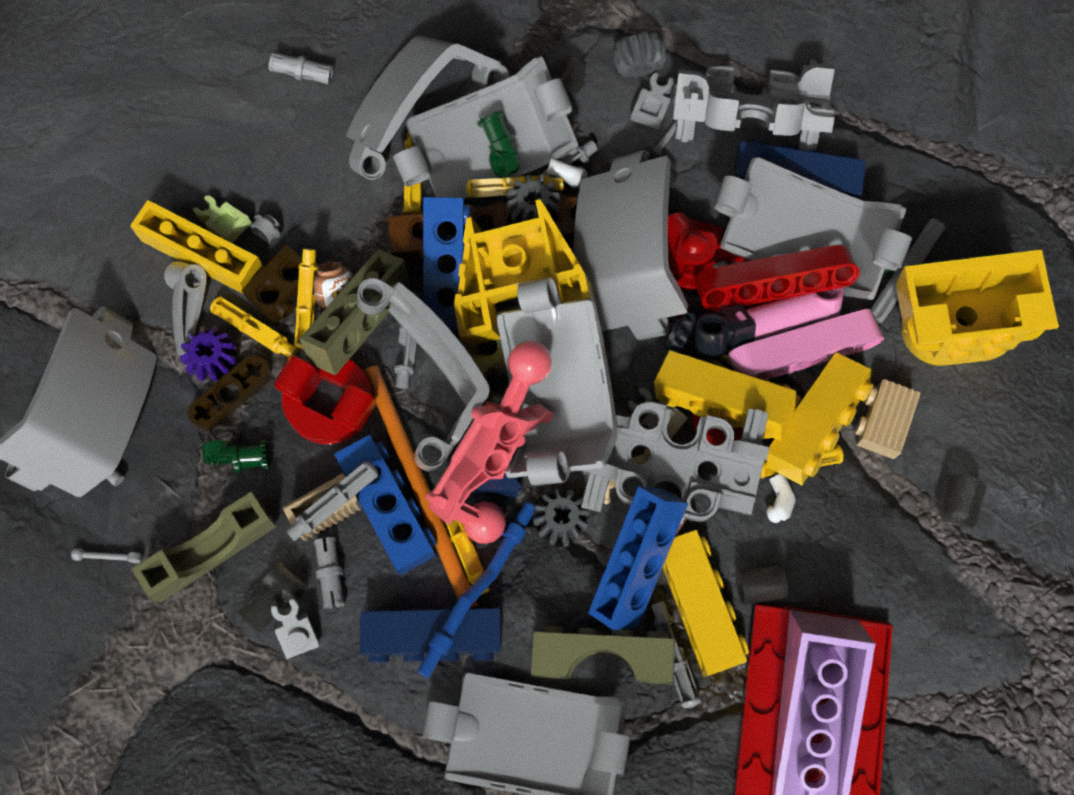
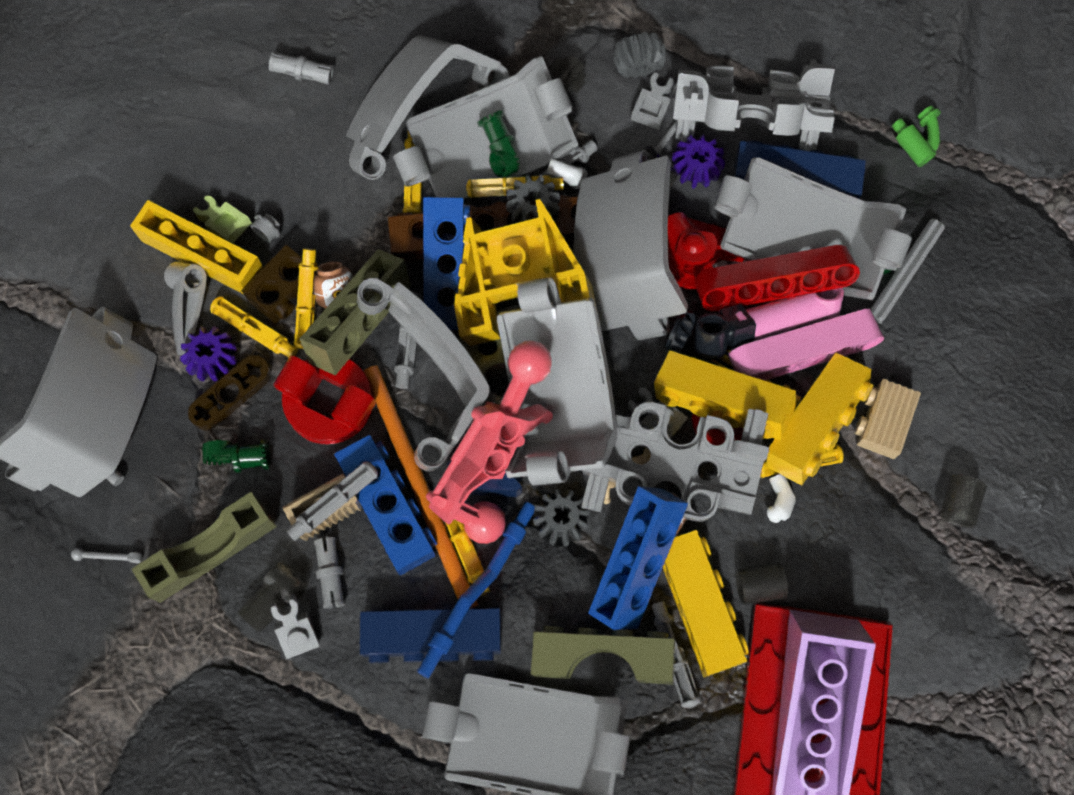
yellow brick [896,250,1059,366] -> none
none -> dark purple gear [672,134,725,189]
none -> bright green plant [892,105,941,167]

